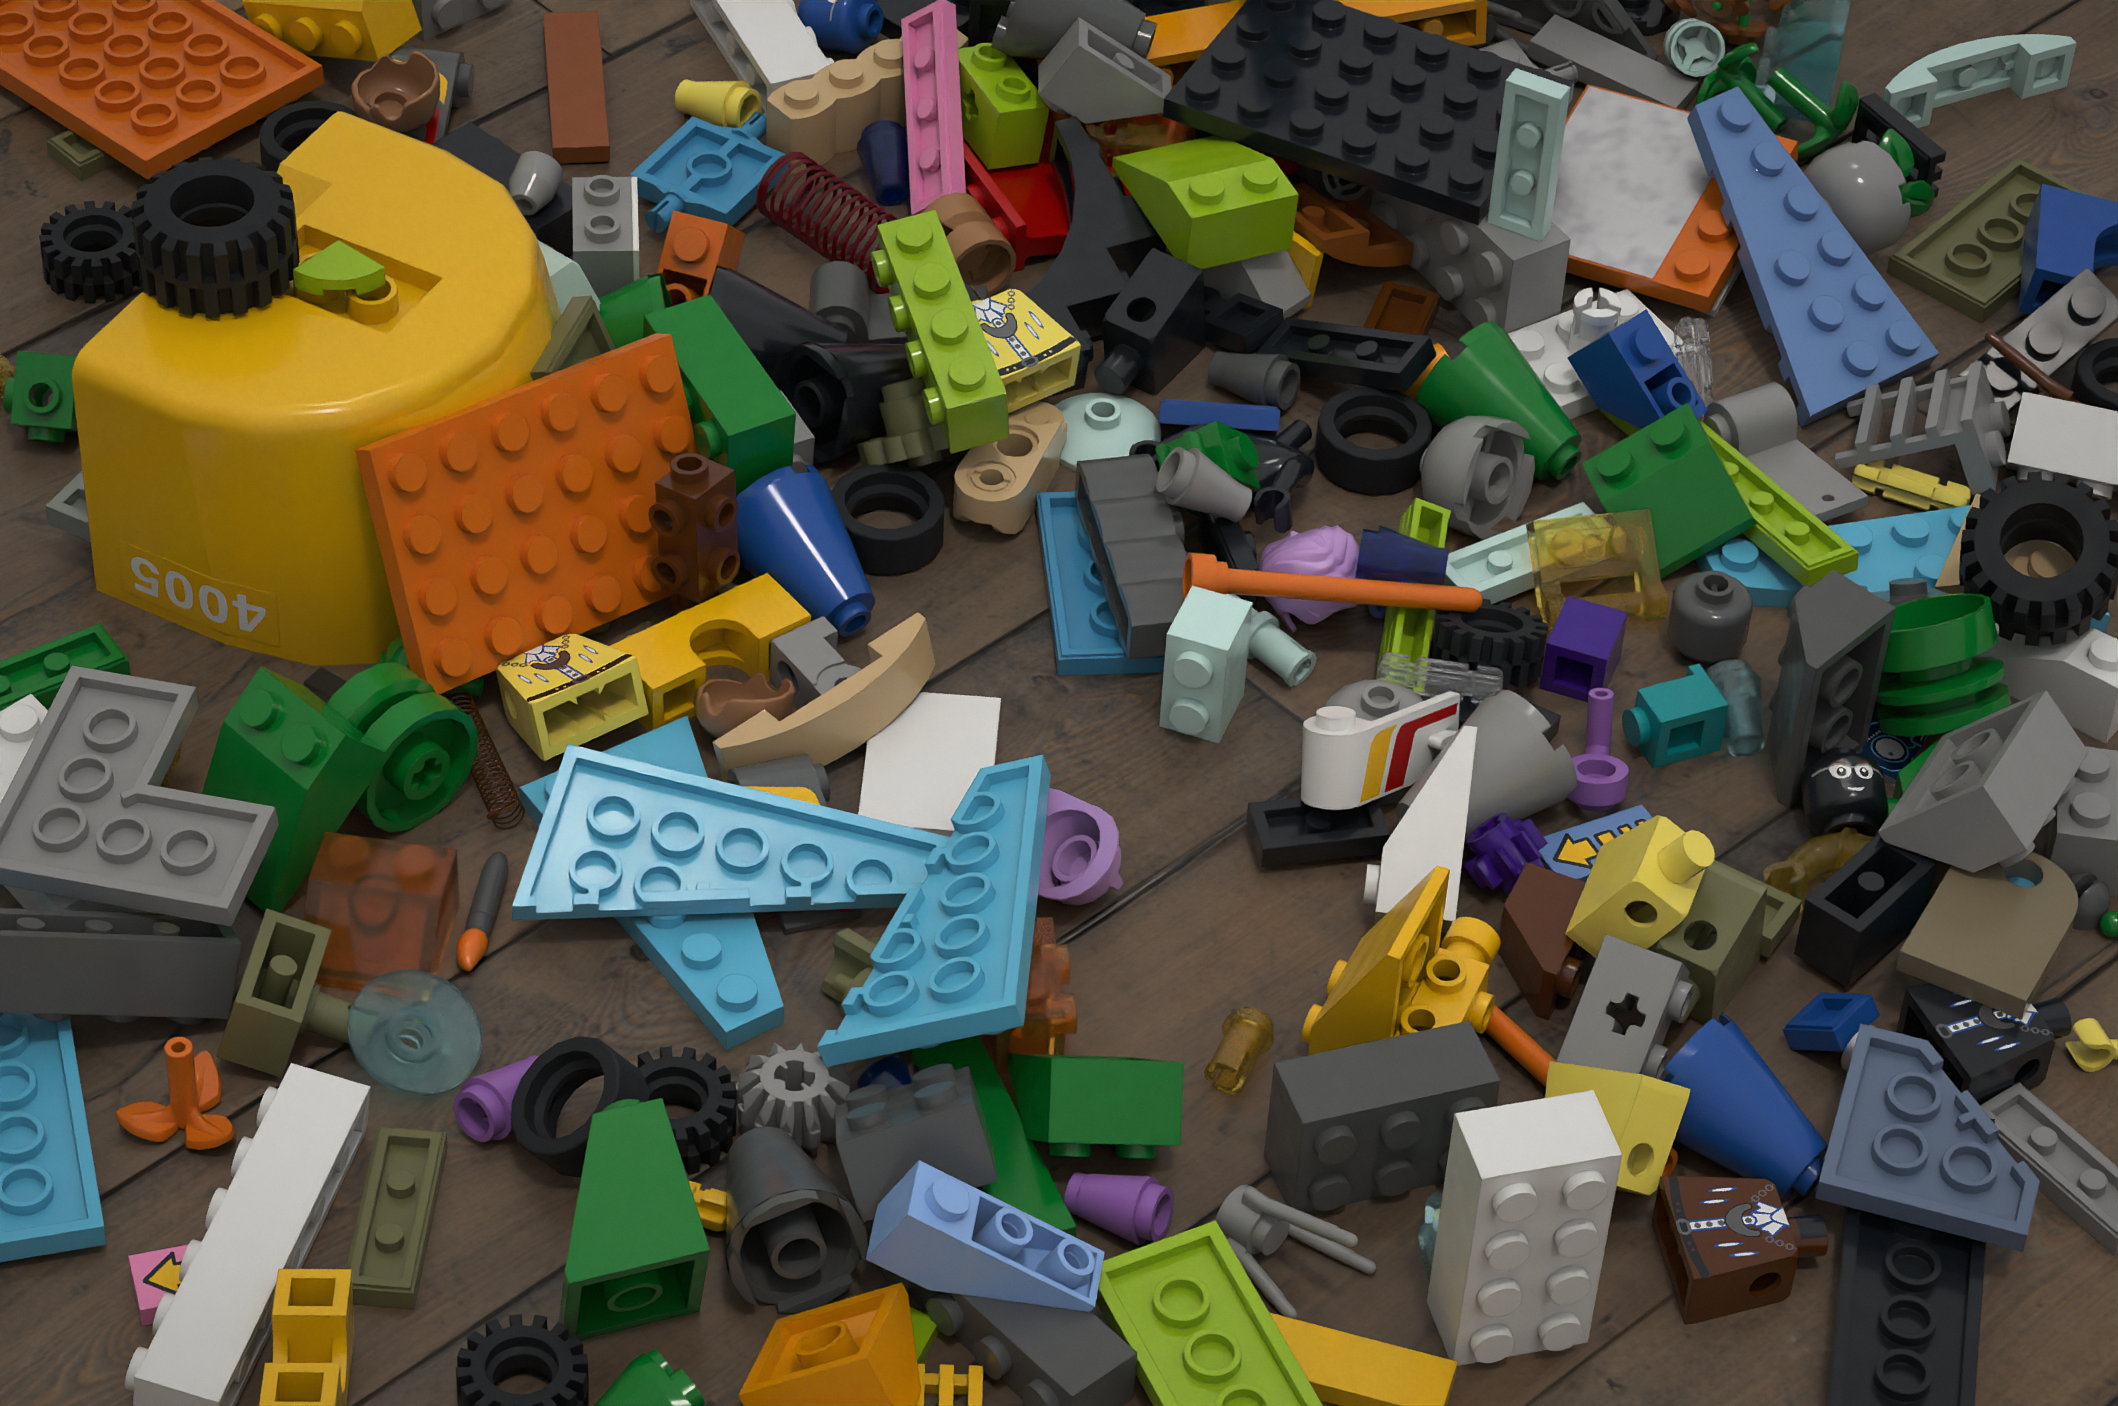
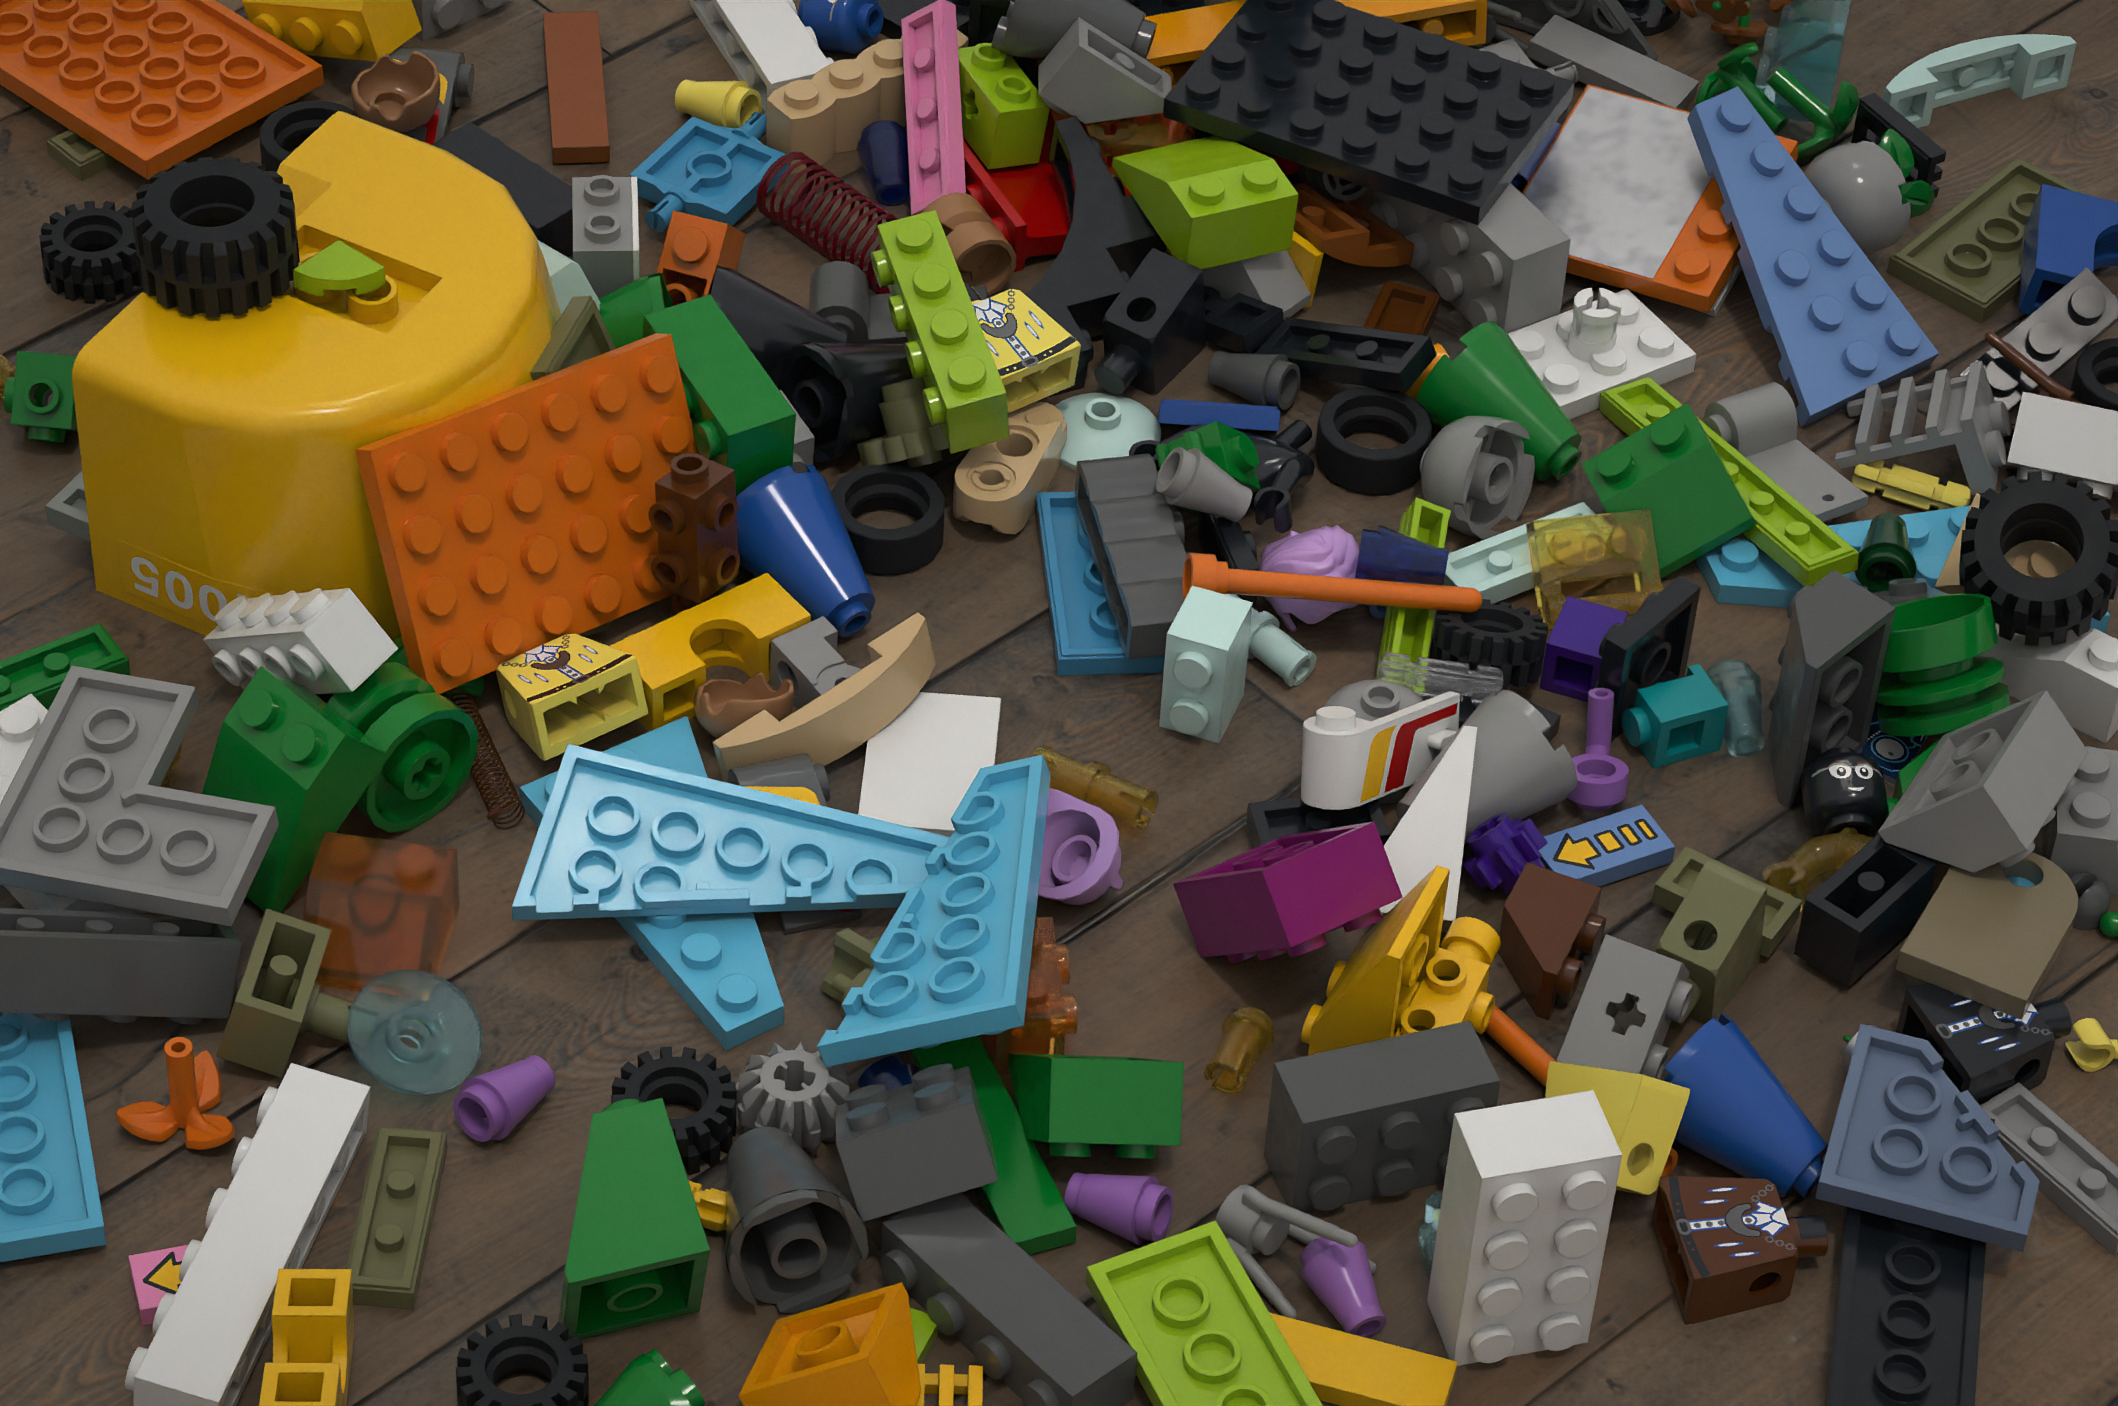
dark grey piece [456,851,509,971] -> none
light grey hose [509,151,563,215] -> none
black tyre [511,1036,649,1178] -> none
light blue slope [866,1160,1105,1312] -> none
light aqua plate [1487,68,1570,242] -> none
light yellow torso [1565,815,1715,958] -> none
blue slope [1567,309,1709,429] -> none
light aqua wheel [1663,18,1725,77] -> none
dark grey head [1667,571,1753,664] -> none
clear axle [1674,316,1715,421] -> none
blue tile [1782,993,1880,1052] -> none
none -> white brick [203,588,399,694]
none -> clear yellow pin [1033,745,1158,829]
none -> magenta brick [1173,822,1403,964]
none -> medium lavender cone [1300,1236,1387,1338]
none -> black plate [1594,576,1701,742]
none -> dark green cone [1854,513,1916,592]

